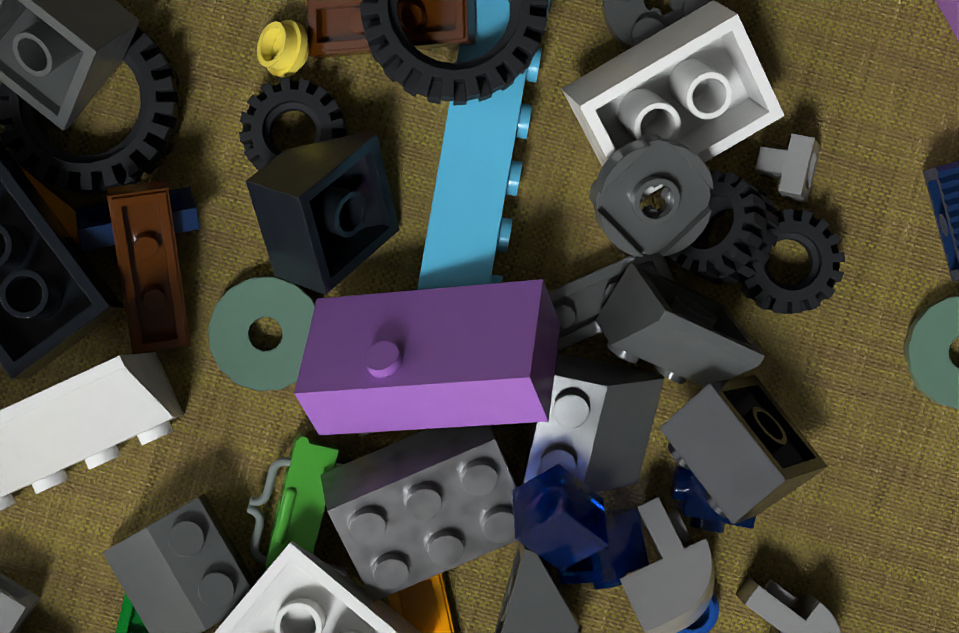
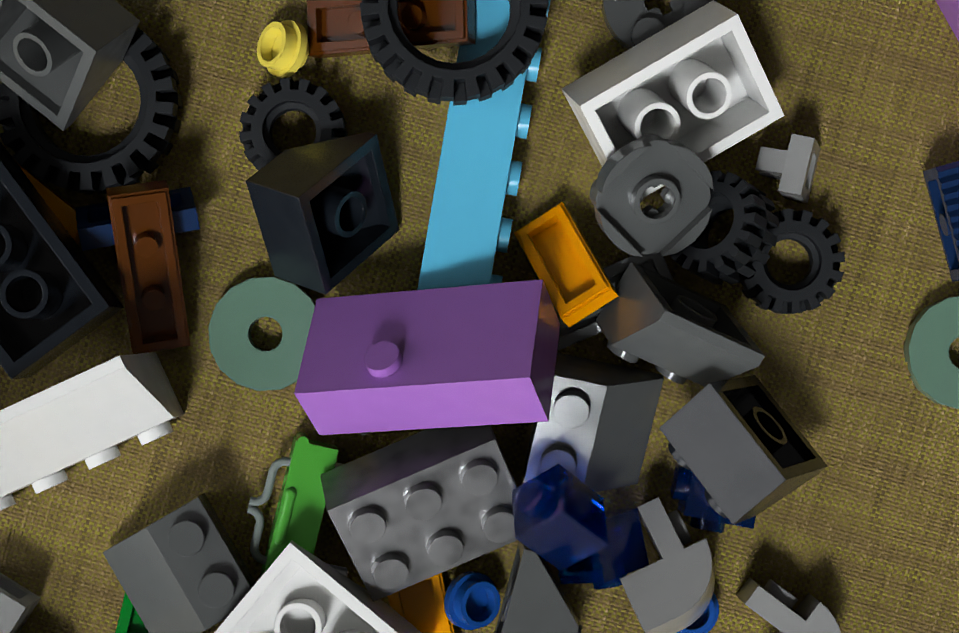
none -> blue plate [444,571,500,630]
none -> light orange tile [514,202,619,327]

